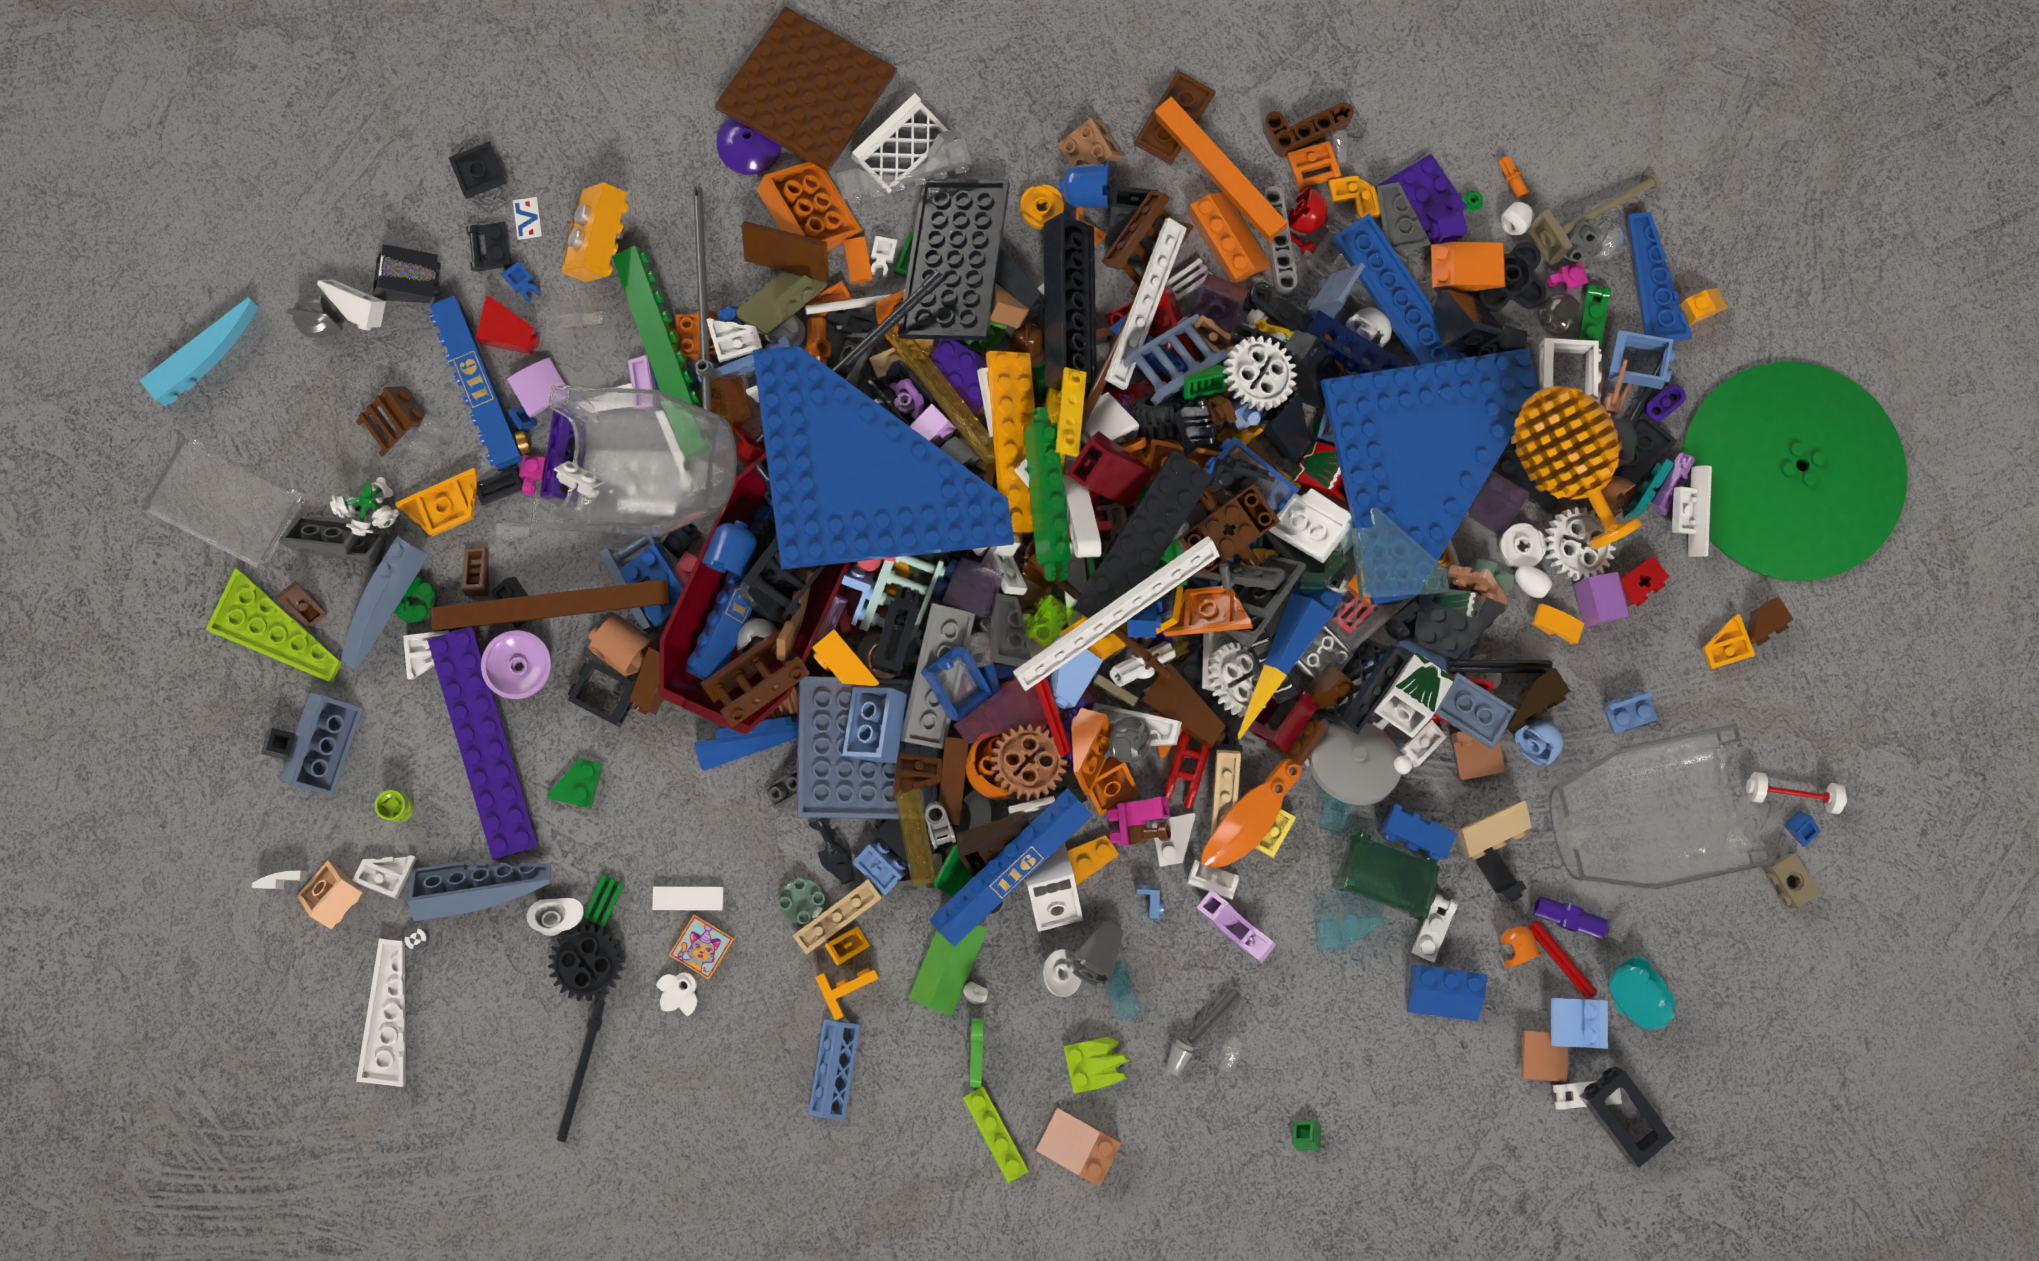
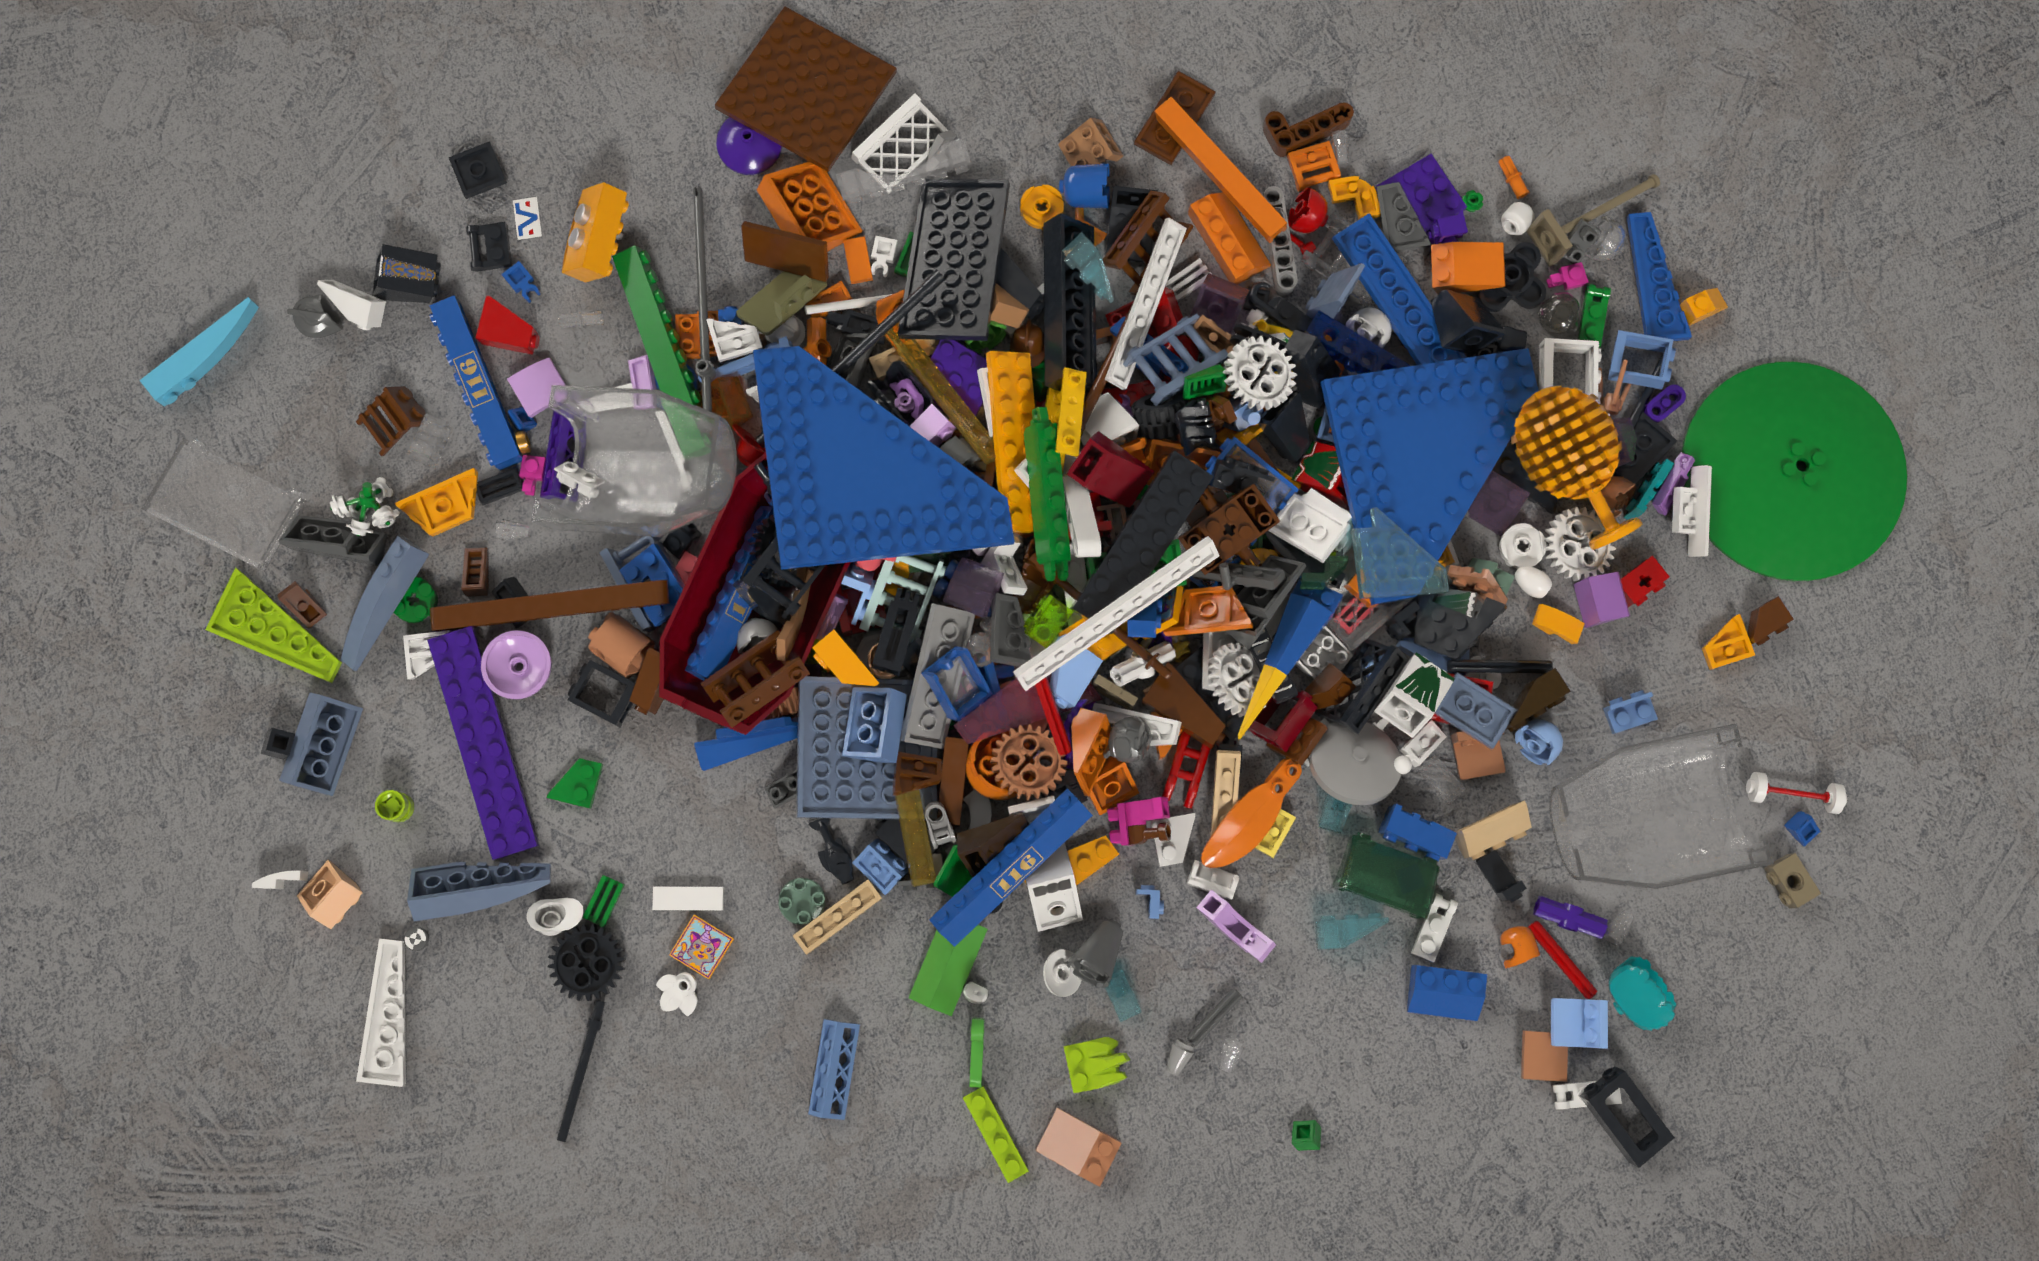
white wing [352,855,417,899] -> none
blue cylinder [702,520,758,579] -> none
light orange bracket [815,967,880,1020] -> none
light orange slope [825,926,870,965] -> none
none -> clear light blue slope [1062,232,1114,303]

